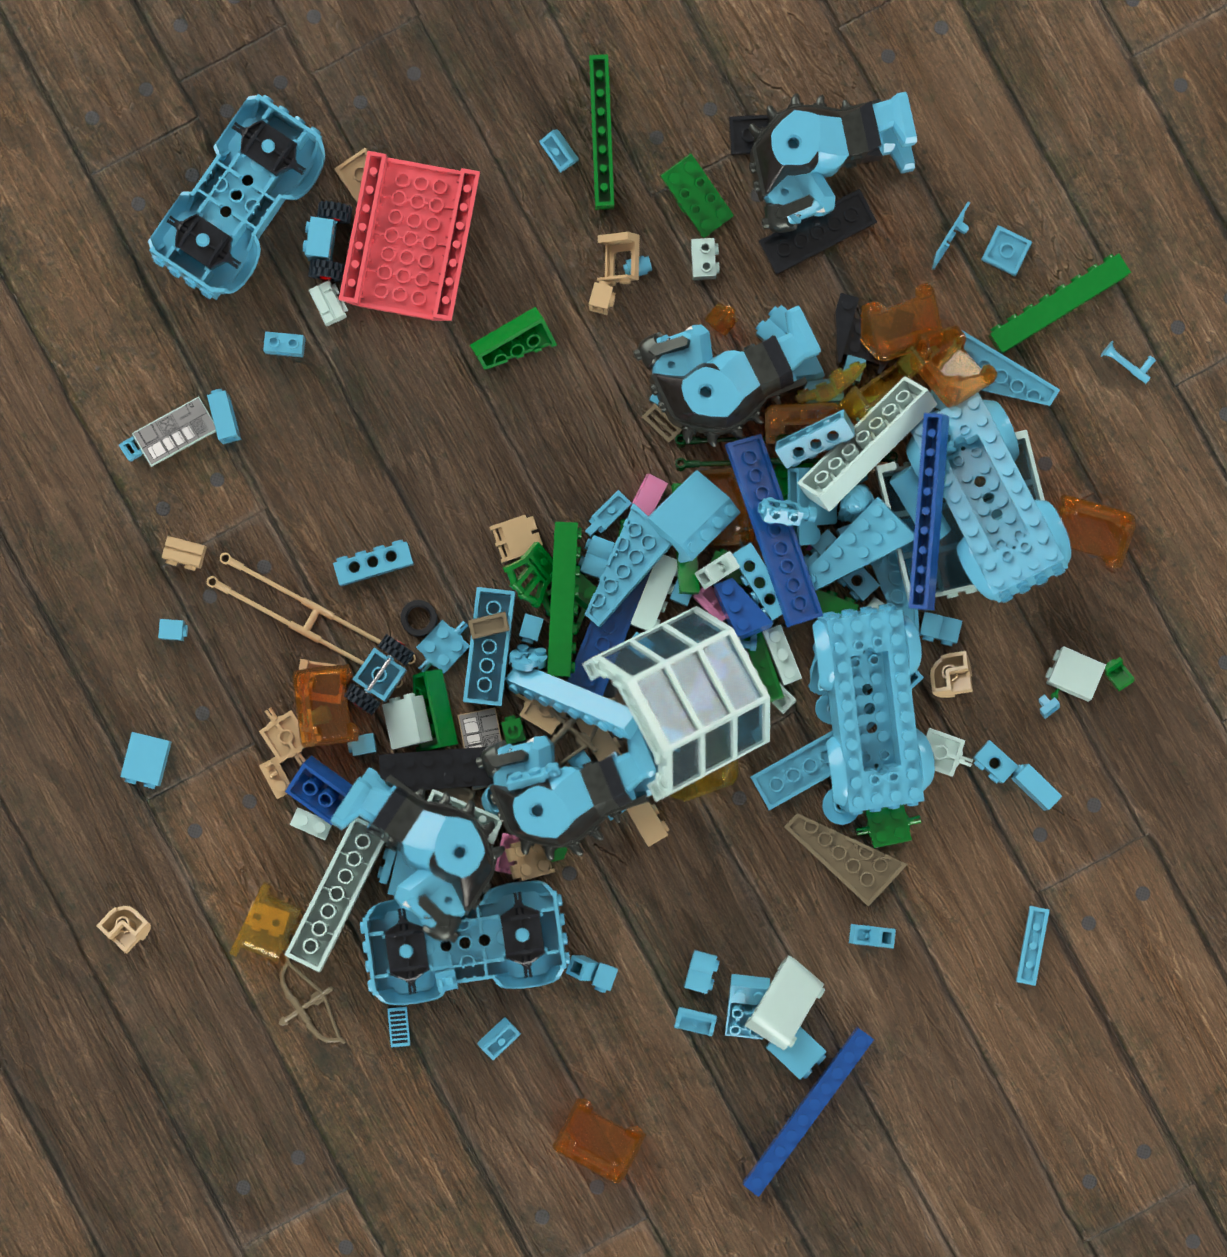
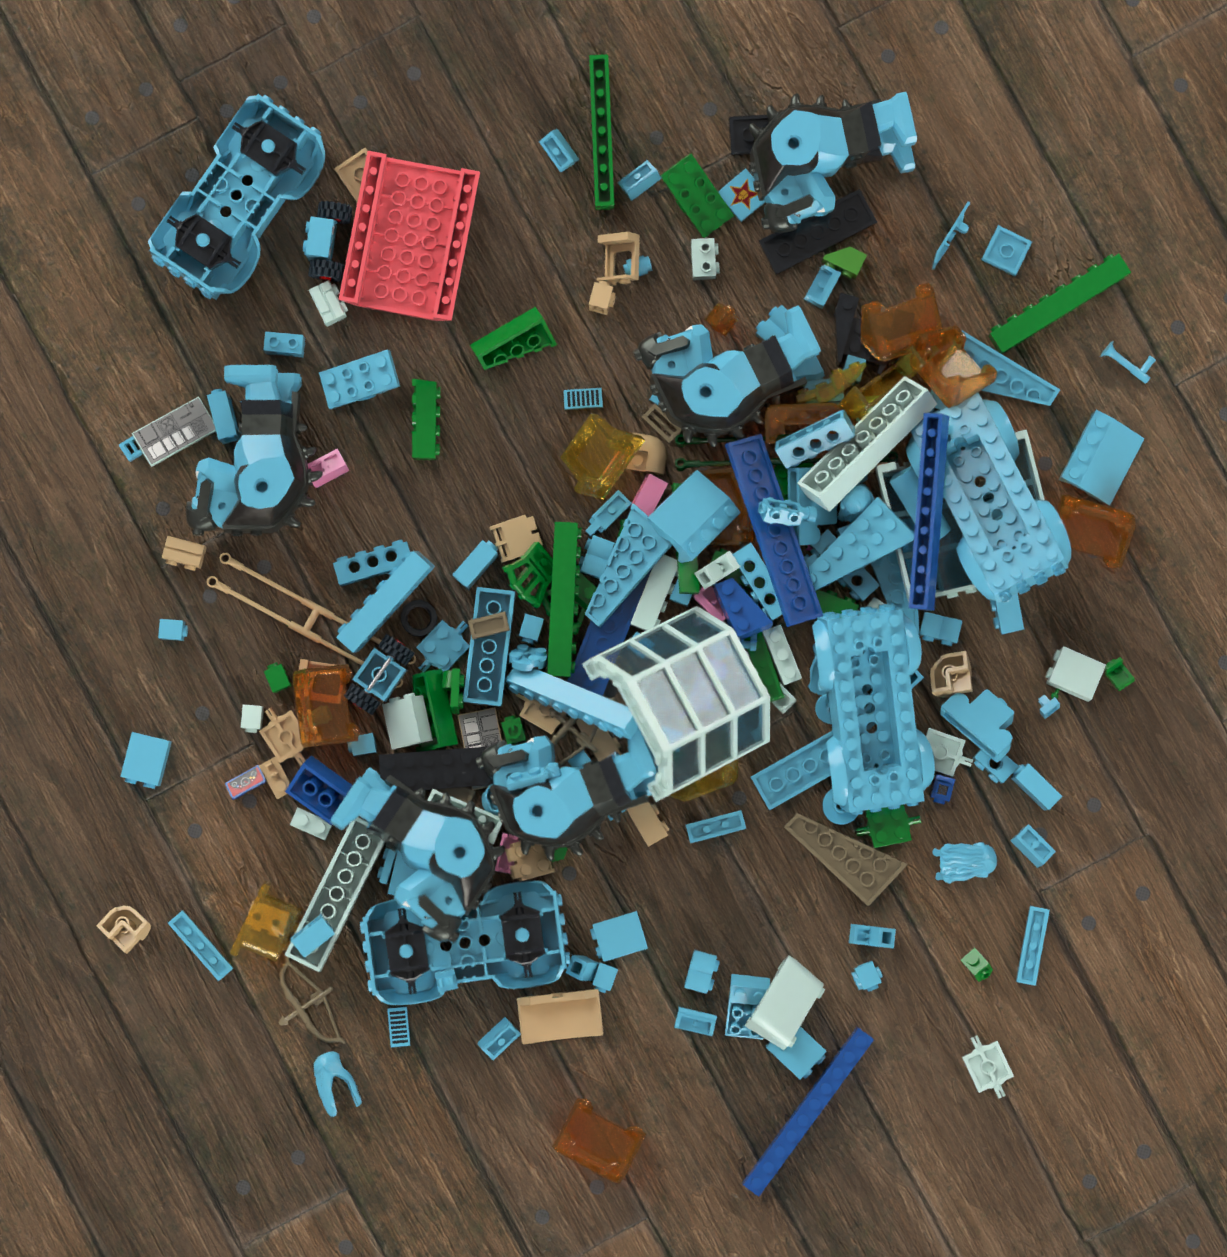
none -> medium azure plate [168,910,233,981]
none -> piece [186,365,322,536]
none -> slope [225,765,267,800]
none -> light aqua brick [241,705,264,733]
none -> green brick [264,662,292,693]
none -> medium azure hinge [291,914,335,958]
none -> bright pink hinge [308,449,349,488]
none -> medium azure hair [314,1051,362,1117]
none -> medium azure plate [319,349,400,409]
none -> medium azure brick [336,551,435,653]
none -> green wedge [412,379,441,460]
none -> green plate [442,668,465,714]
none -> medium azure brick [452,540,498,590]
none -> tan panel [517,989,603,1044]
none -> clear yellow windscreen [560,413,645,500]
none -> tile [564,388,603,410]
none -> medium azure brick [590,911,648,962]
none -> medium azure slope [617,160,661,201]
none -> tan brick [626,433,667,476]
none -> medium azure plate [686,810,746,843]
none -> medium azure tile [718,168,765,222]
none -> medium azure hinge [804,265,841,309]
none -> bright green slope [822,247,867,279]
none -> medium azure brick [851,961,883,992]
none -> blue window [929,774,956,805]
none -> medium azure hair [932,842,997,884]
none -> medium azure brick [940,689,1014,763]
none -> bracket [961,948,993,982]
none -> light aqua plate [962,1035,1014,1099]
none -> medium azure brick [990,593,1024,634]
none -> medium azure hinge [1010,824,1056,868]
none -> medium azure piece [1058,410,1144,506]

